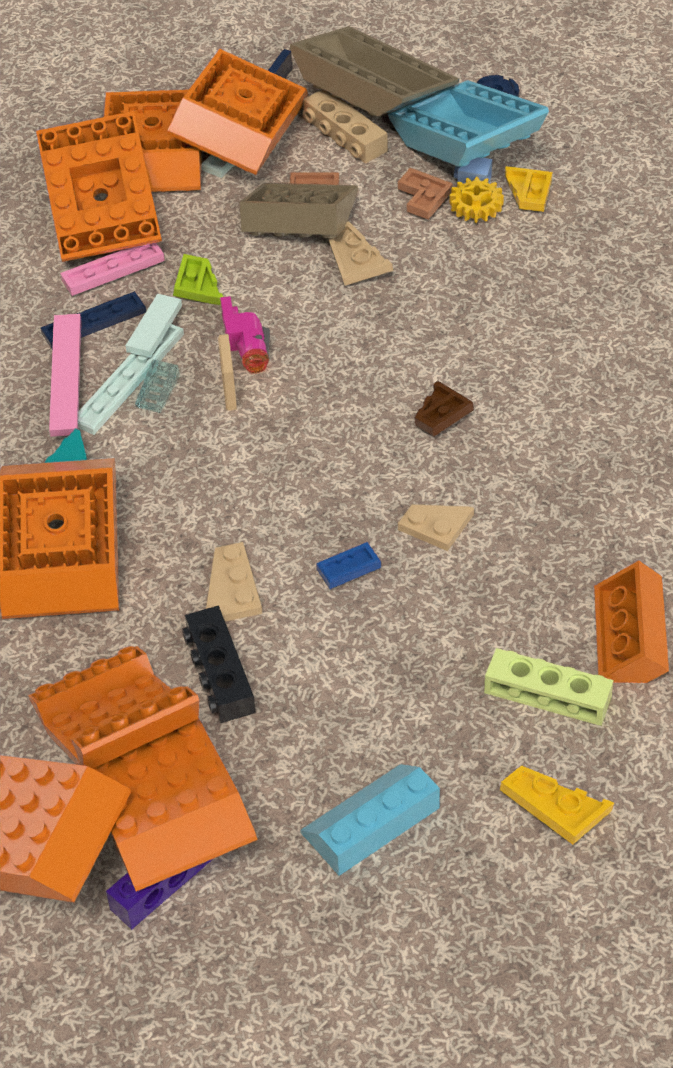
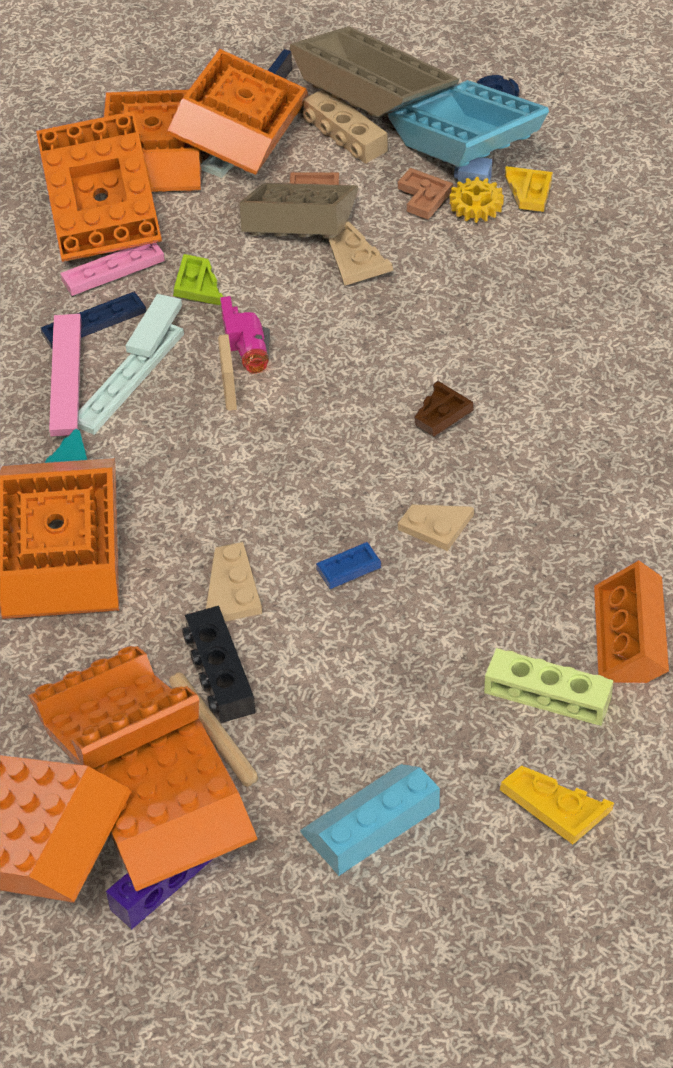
clear light blue slope [135,359,180,413] -> none
none -> tan axle [169,672,258,787]

